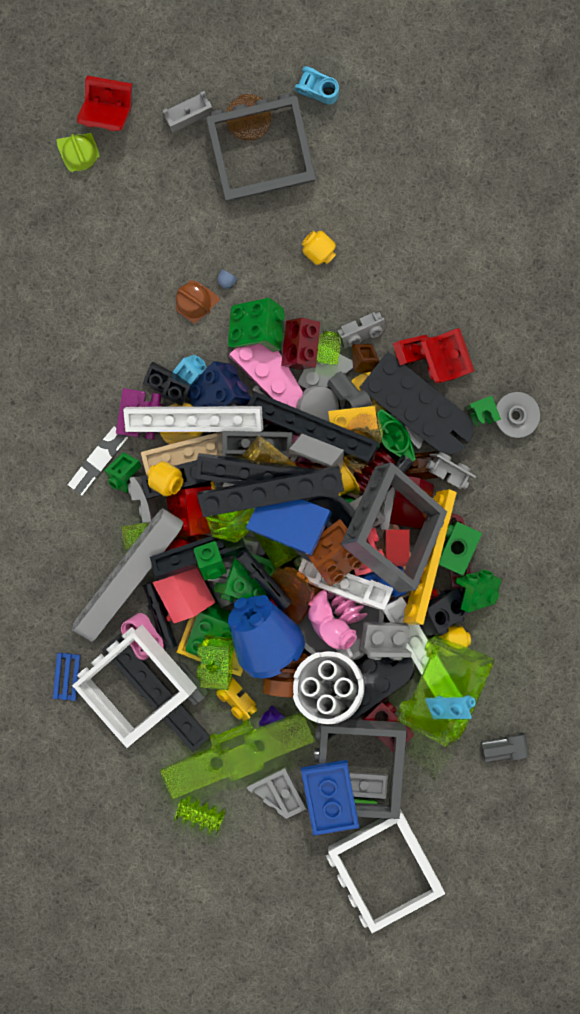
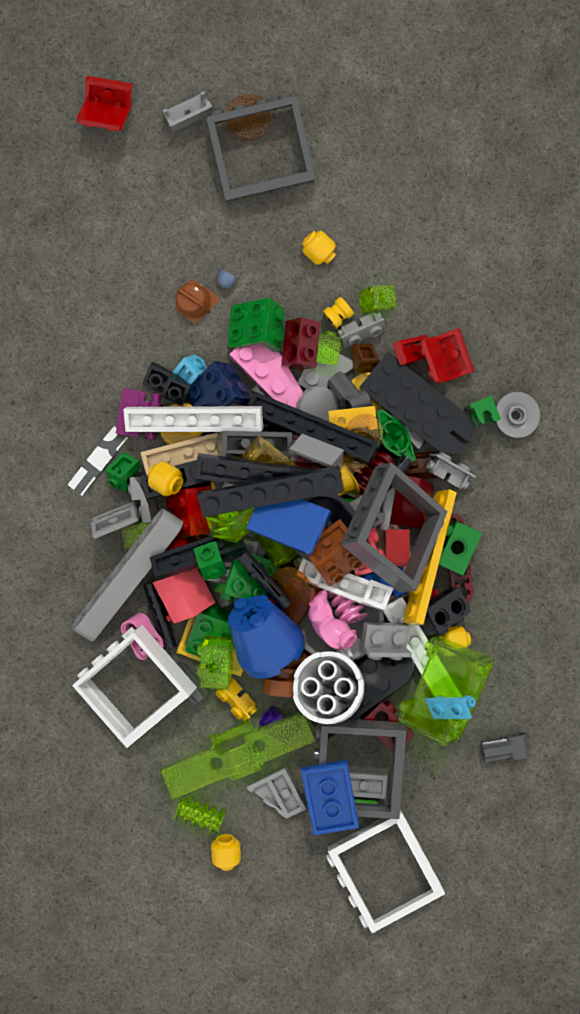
blue tile [53,652,81,701] -> none
lime piece [56,133,100,172] -> none
black plate [101,634,210,753] -> none
medium azure piece [294,66,339,105] -> none
green bracket [456,570,501,613] -> none
none -> light grey slope [91,501,139,539]
none -> yellow head [211,834,241,871]
none -> yellow wheel [322,297,354,329]
none -> clear neon green bracket [359,284,398,314]

